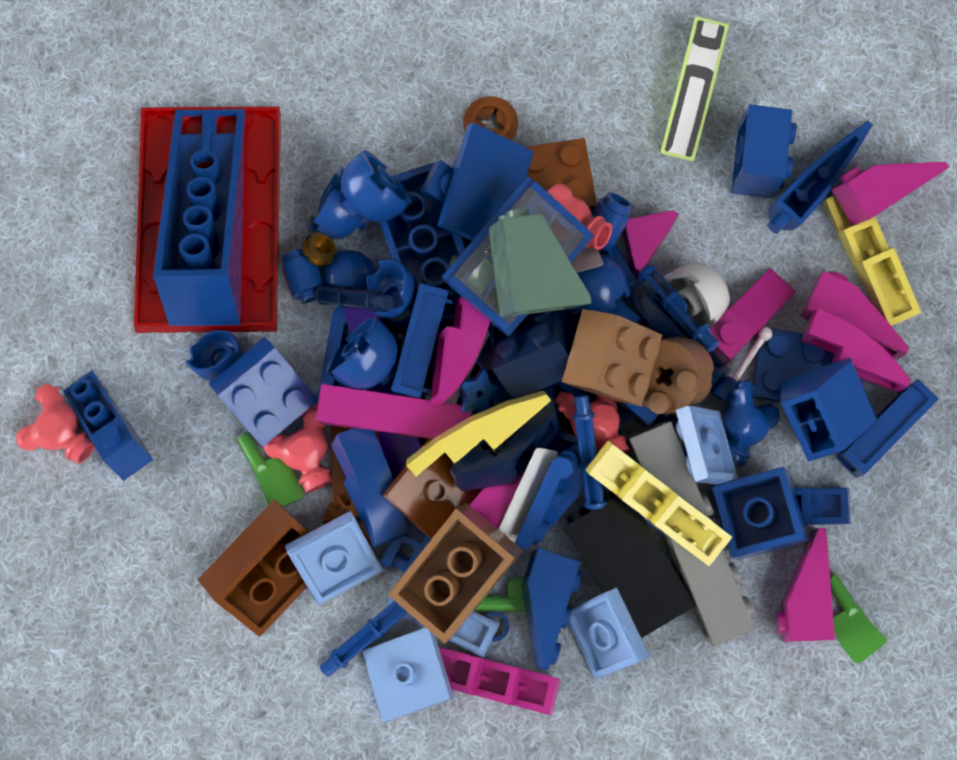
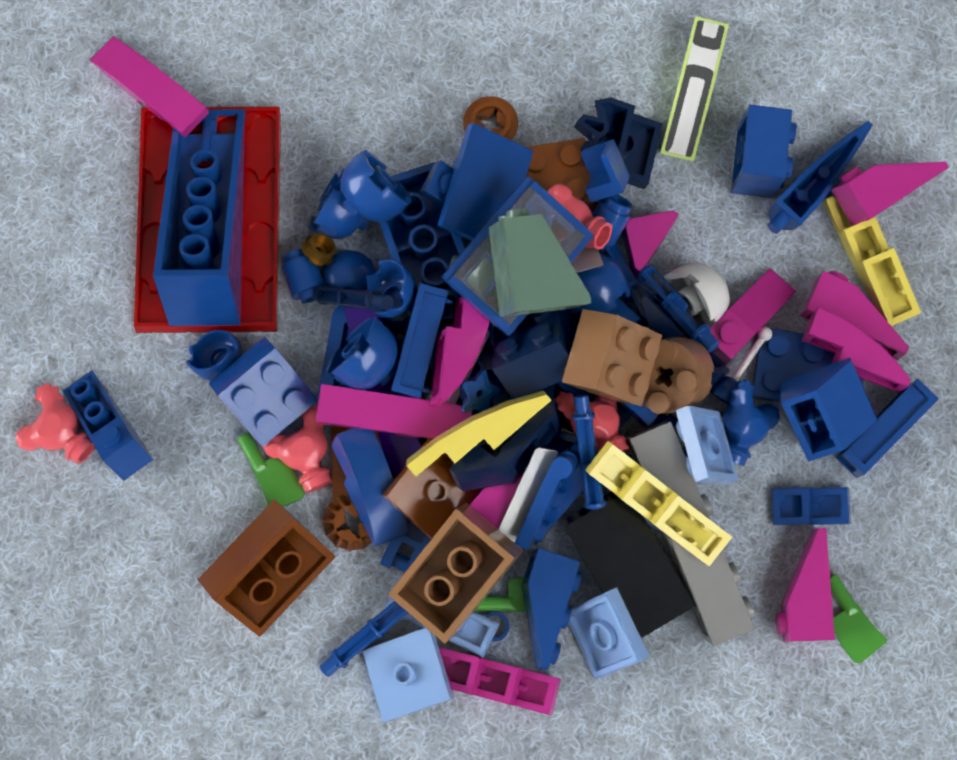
light blue plate [285,511,383,605] -> none
blue brick [712,466,809,560] -> none
none -> dark pink slope [90,36,209,137]
none -> dark blue plate [574,97,663,189]
none -> blue panel [581,139,630,202]

